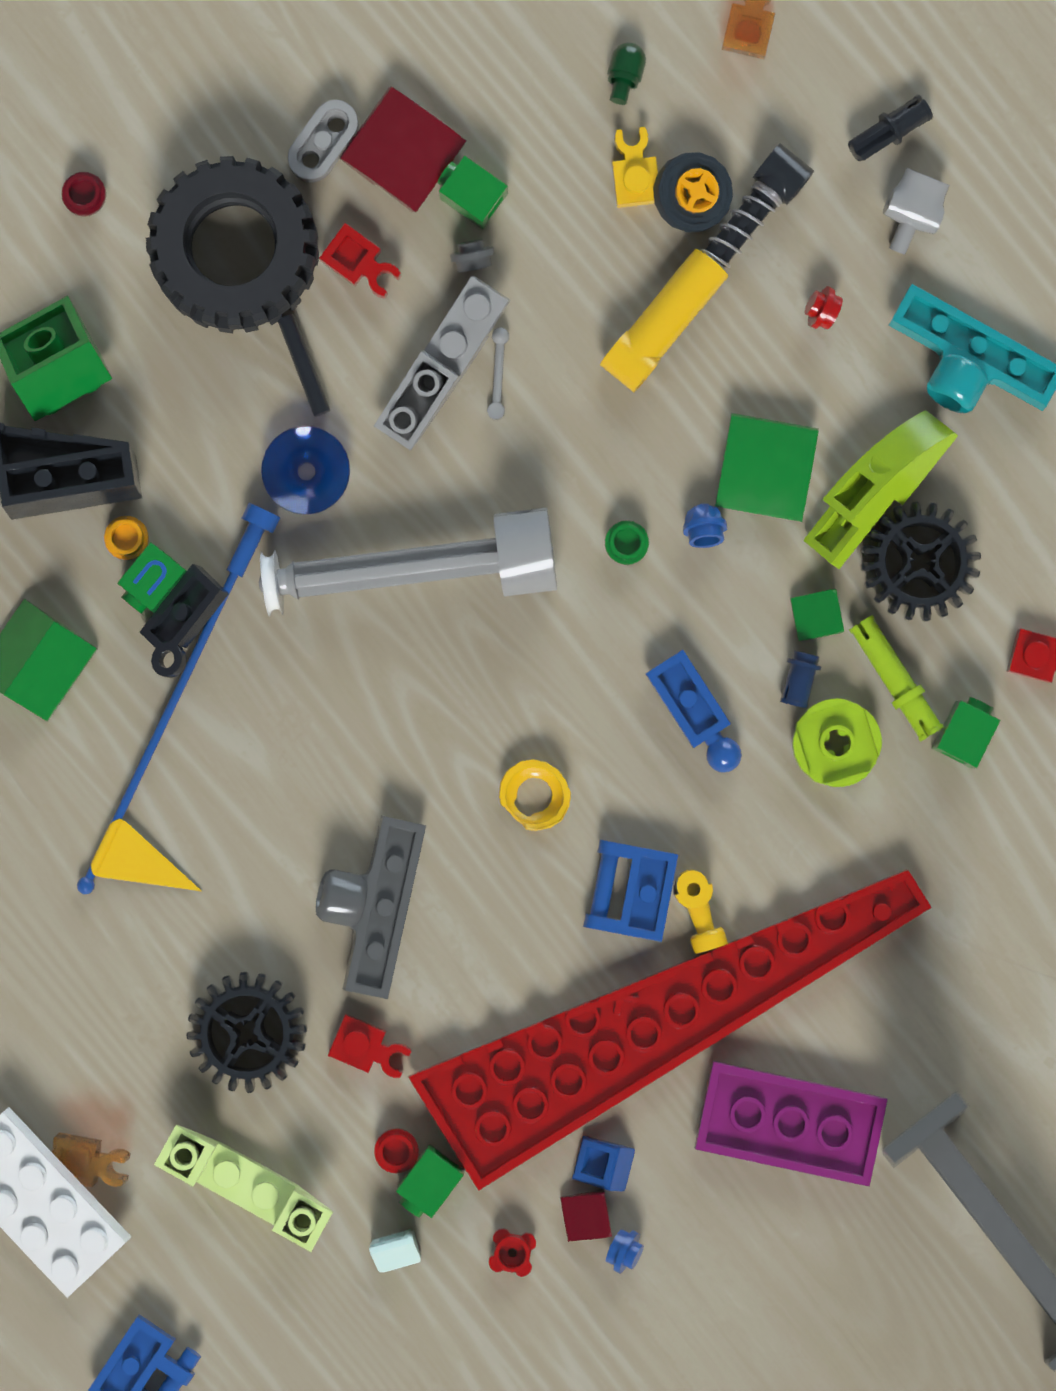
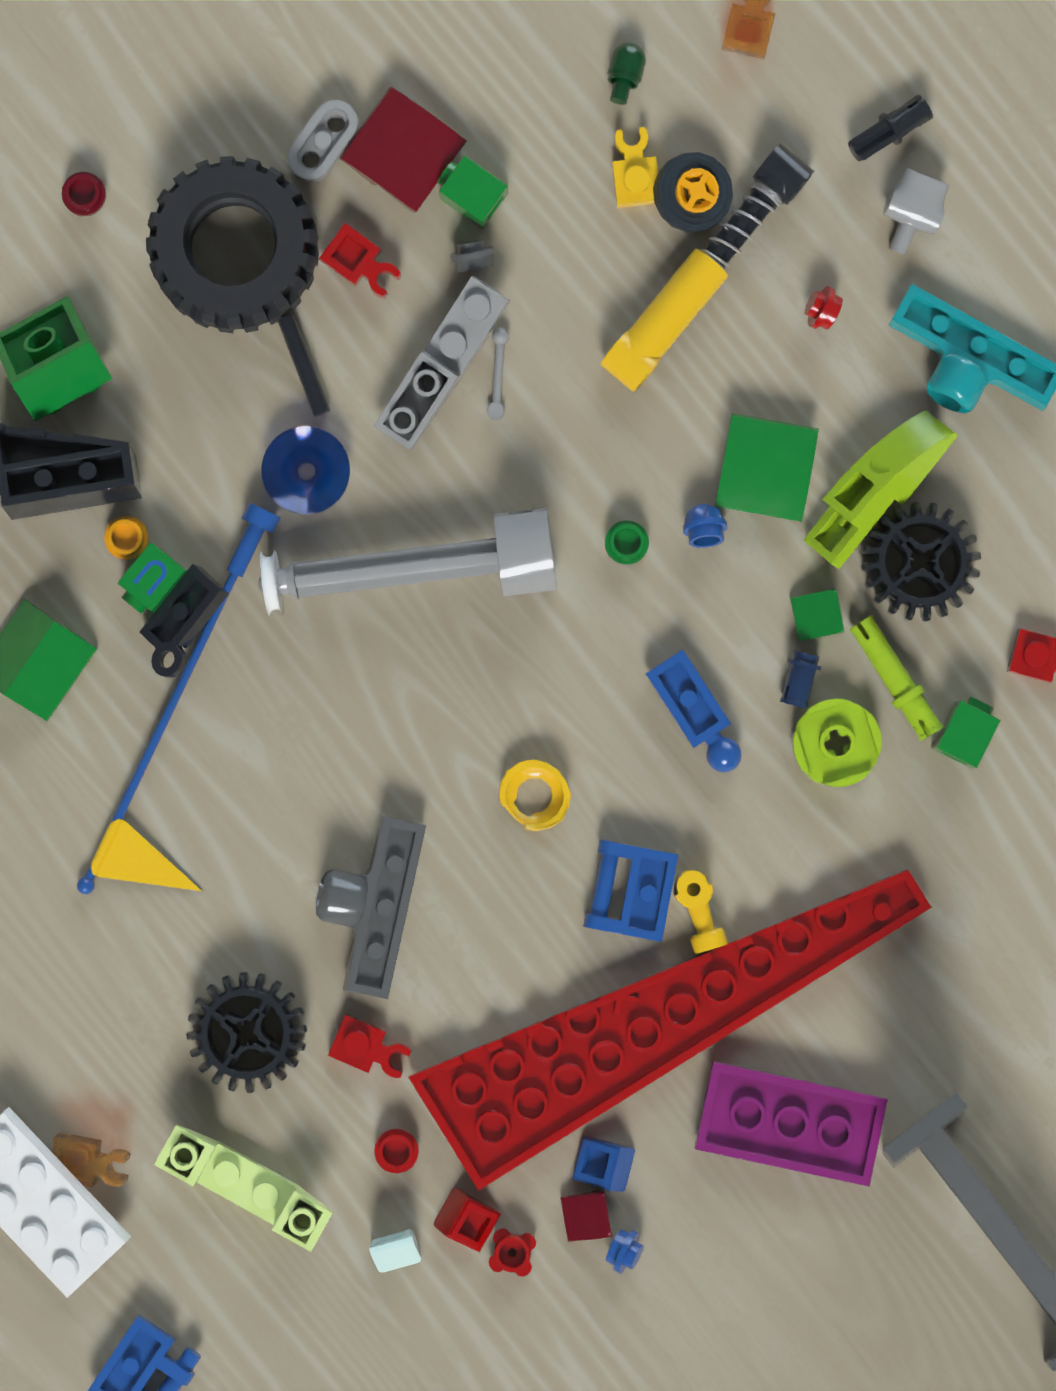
green brick [396,1144,465,1218] -> none
none -> red slope [433,1188,501,1252]

